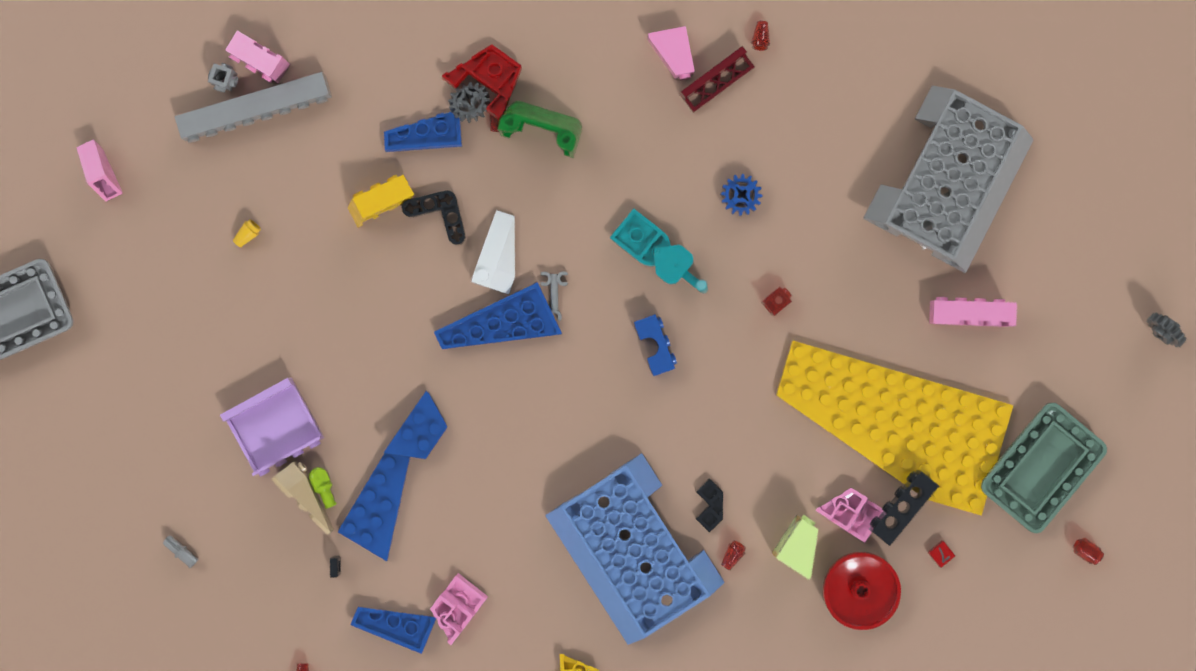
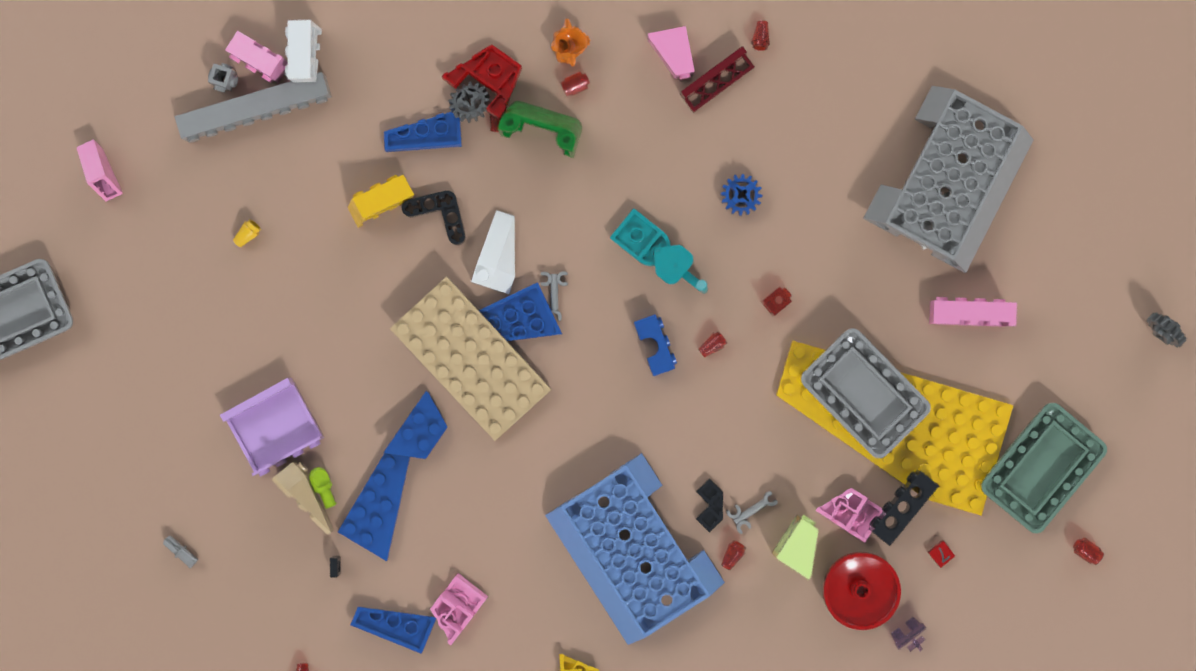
none -> white wedge [285,20,322,83]
none -> tan plate [390,276,551,441]
none -> orange hair [551,19,591,67]
none -> clear red brick [560,71,590,96]
none -> clear red cone [698,331,727,357]
none -> light grey bar [726,491,778,534]
none -> light grey wedge [801,328,931,458]
none -> clear purple hips [891,617,926,652]

